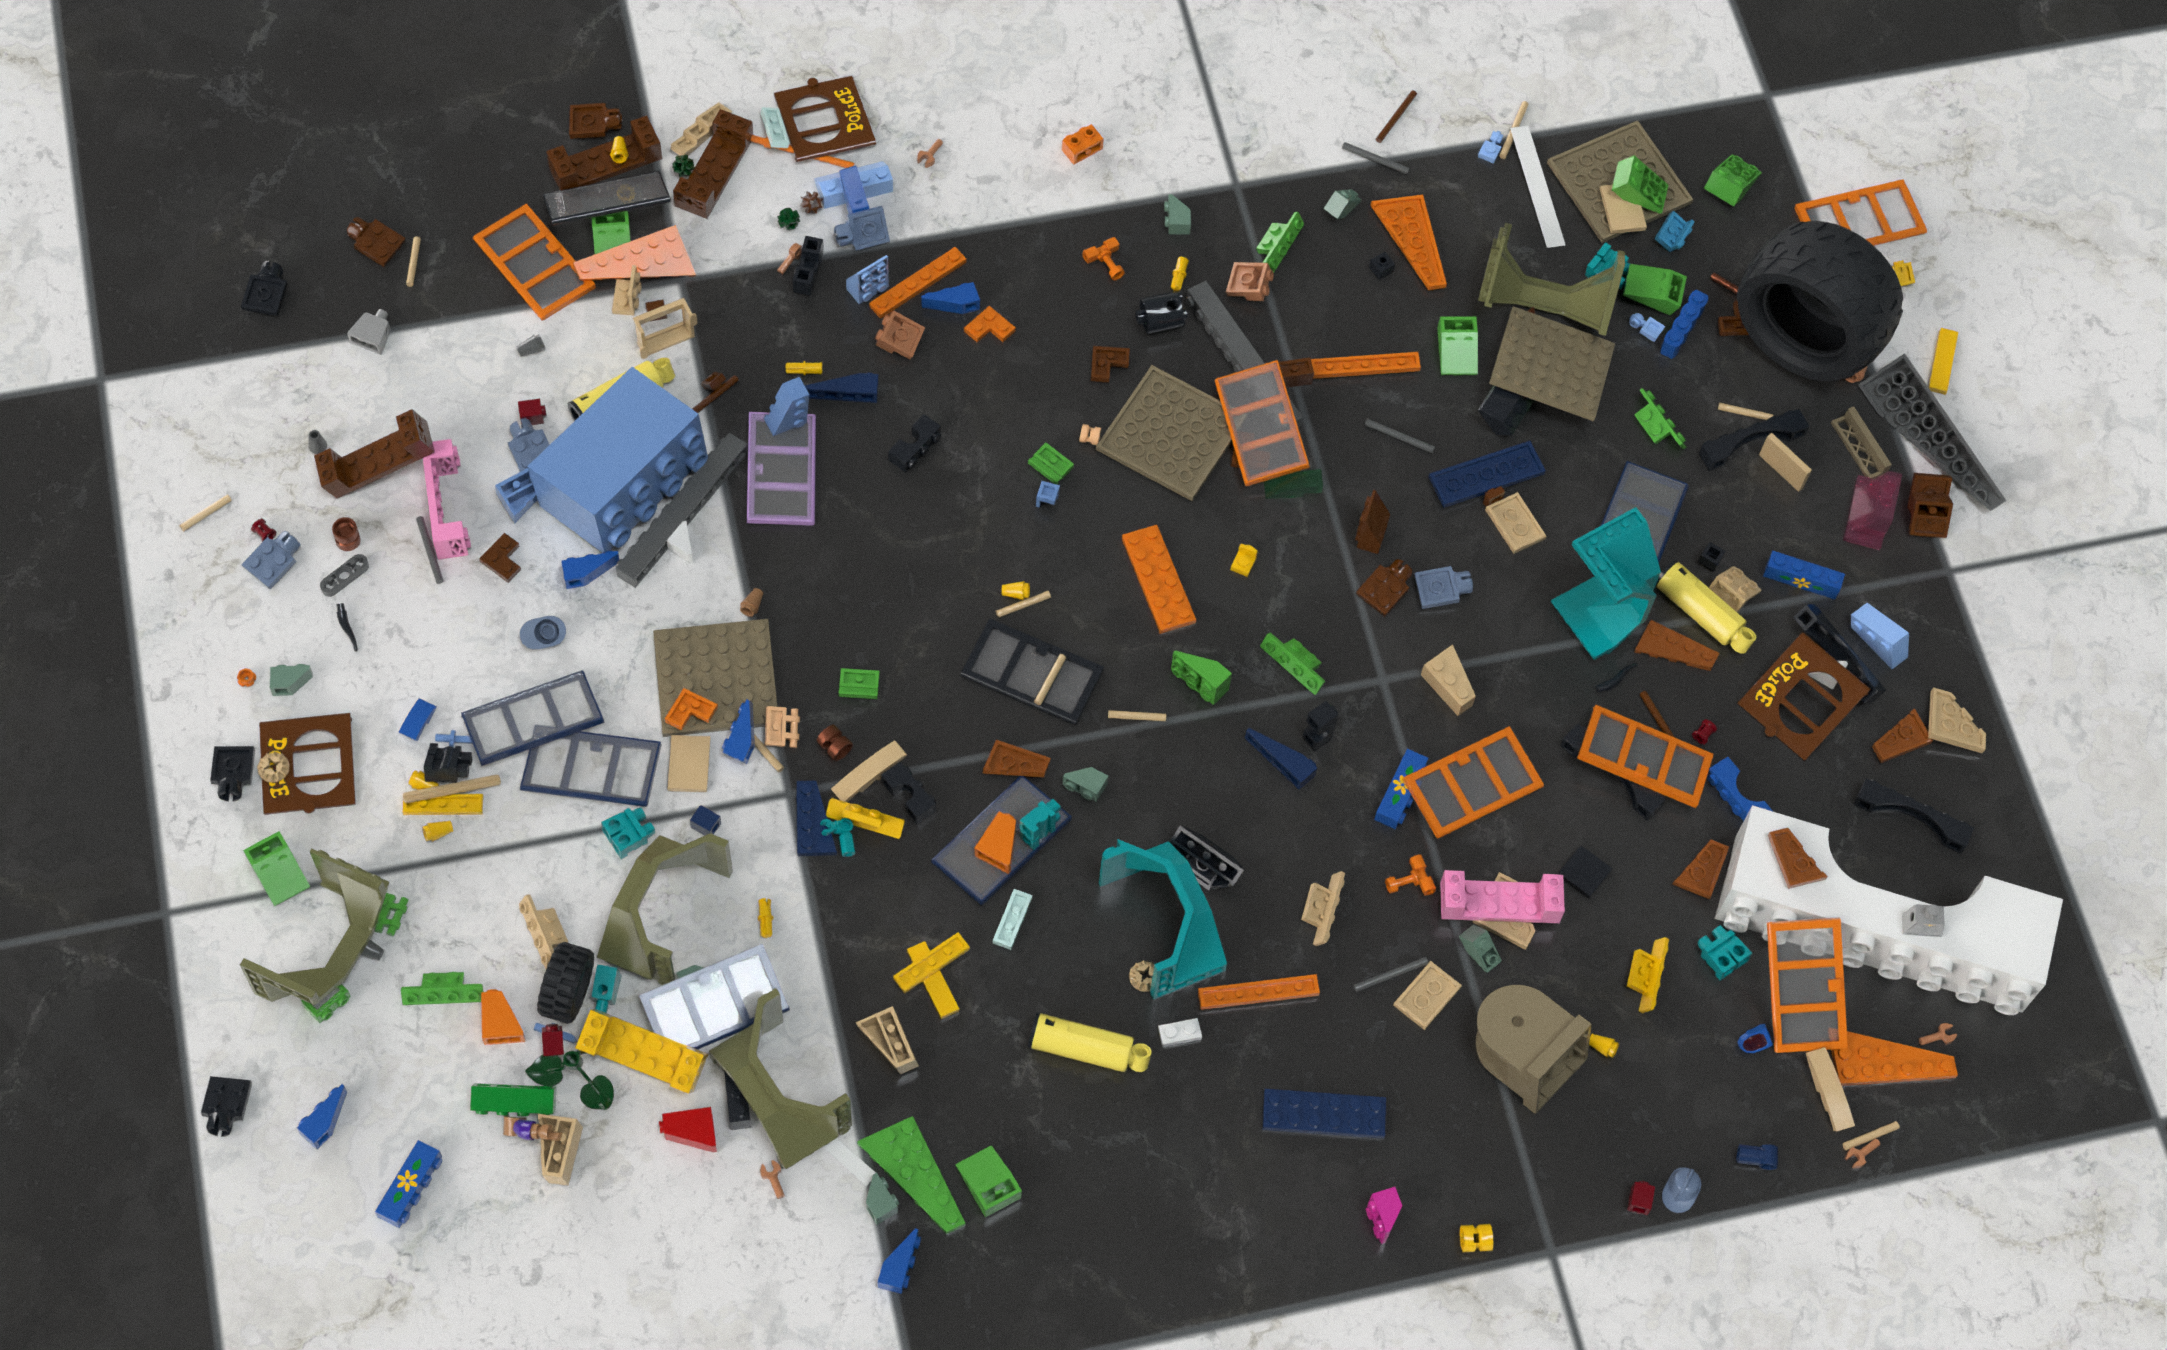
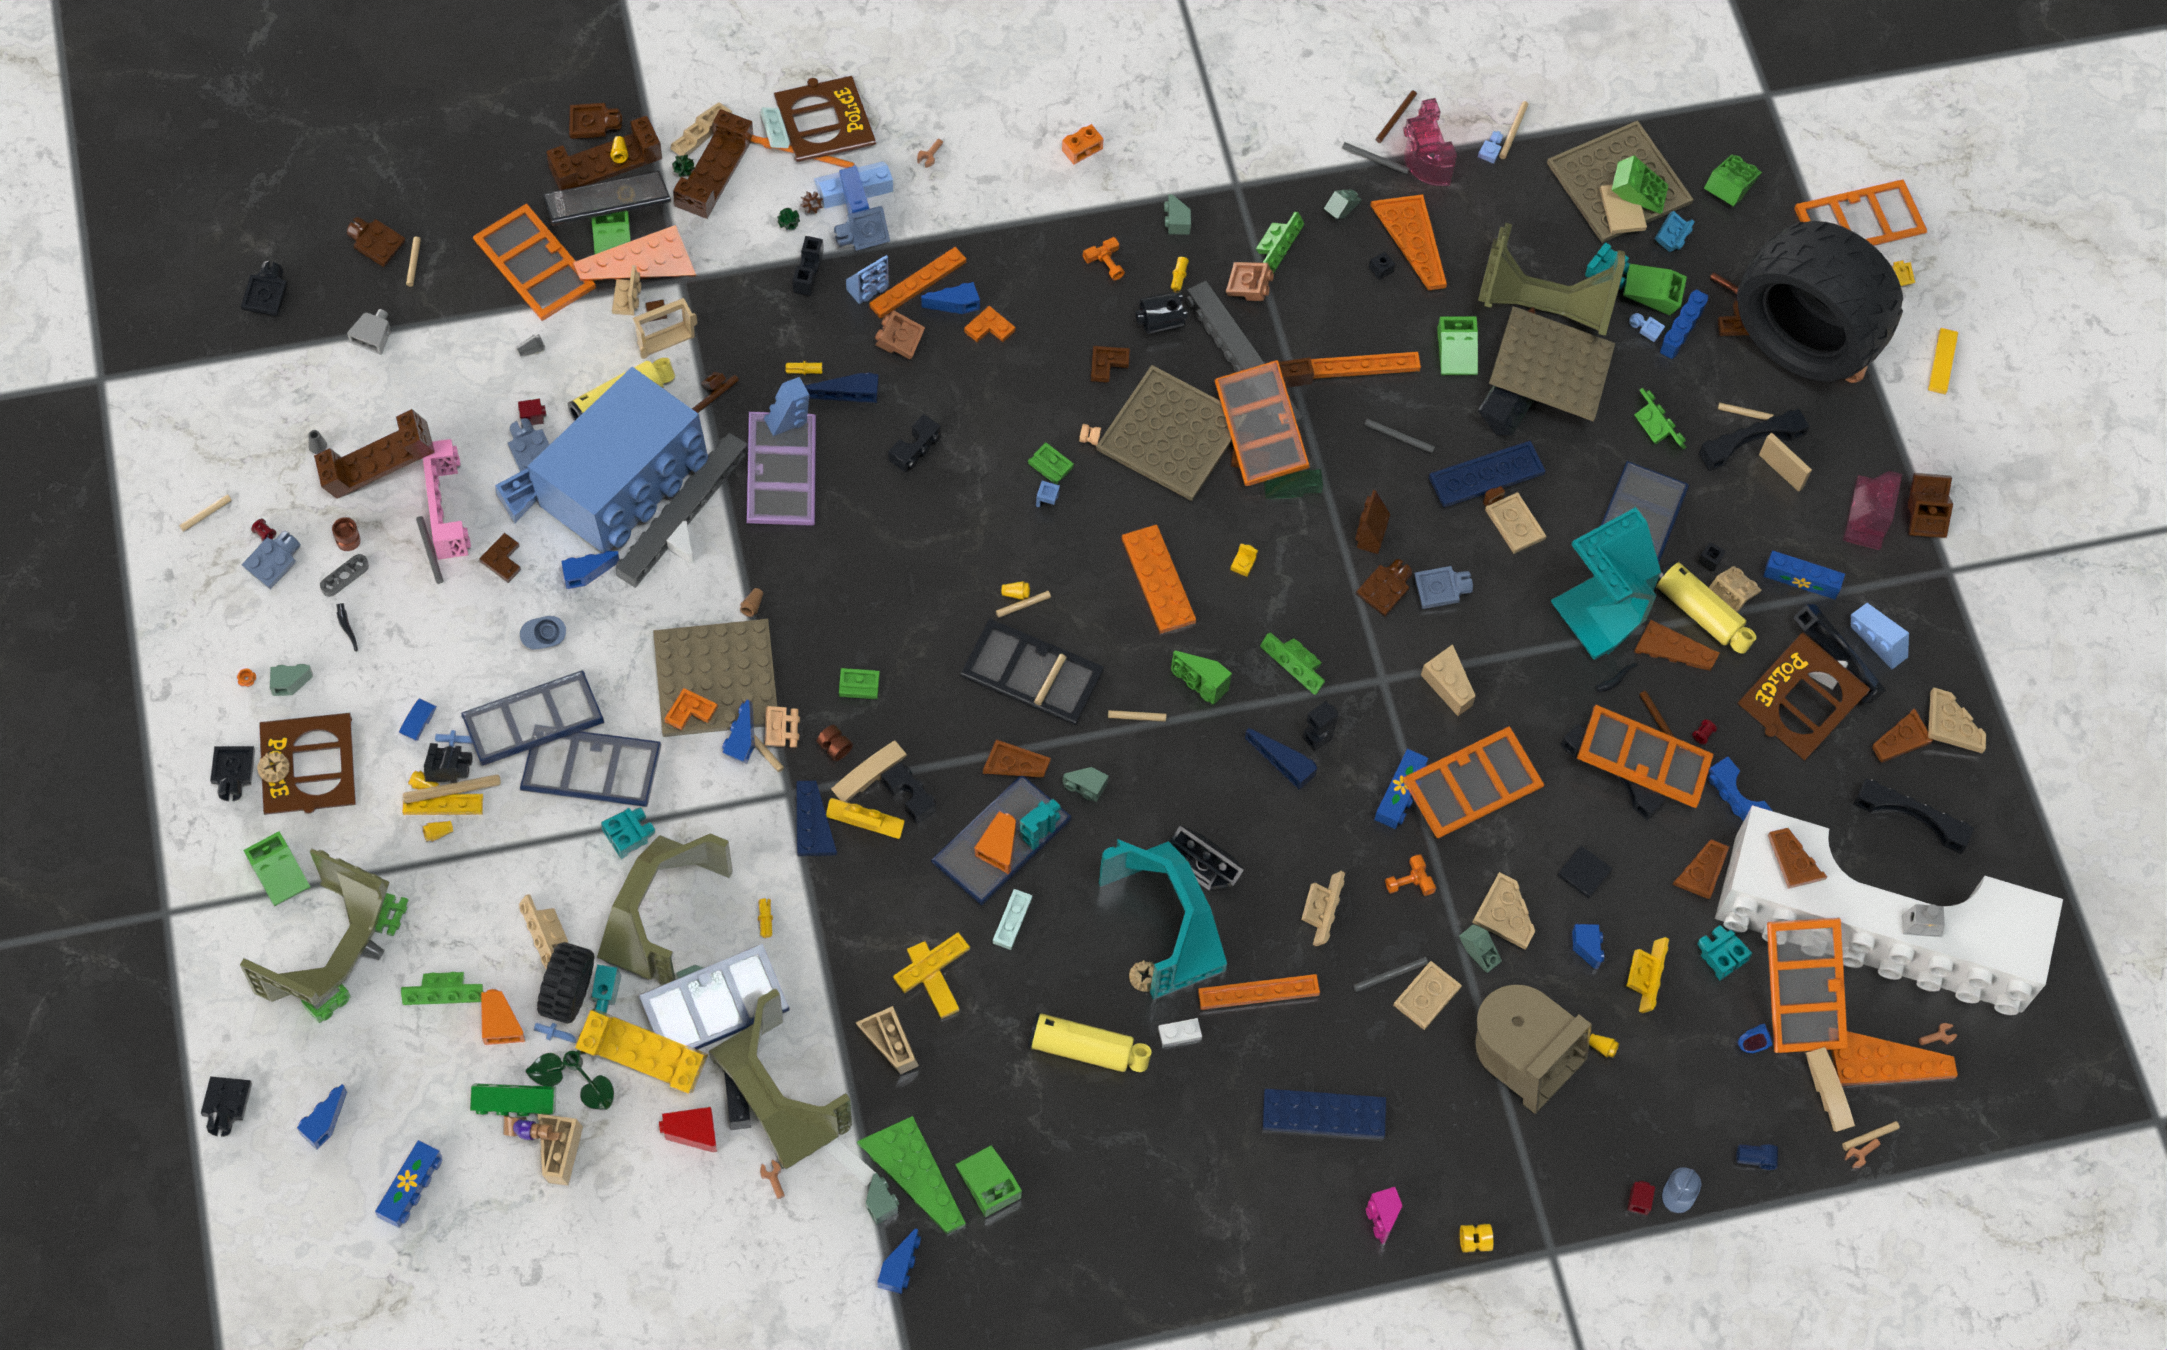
dark red brick [542,1024,564,1056] -> none
tan tile [667,735,711,792] -> none
dark blue panel [690,805,721,836] -> none
nougat bar [777,243,802,275] -> none
teal bar [820,818,856,857] -> none
bright pink plate [1440,870,1565,923] -> none
white sticker [1510,126,1565,248] -> none
dark tan fence [1831,407,1892,482] -> none
dark grey wedge [1858,353,2006,511] -> none
none -> clear pink piece [1403,98,1457,186]
none -> blue slope [1572,924,1604,969]

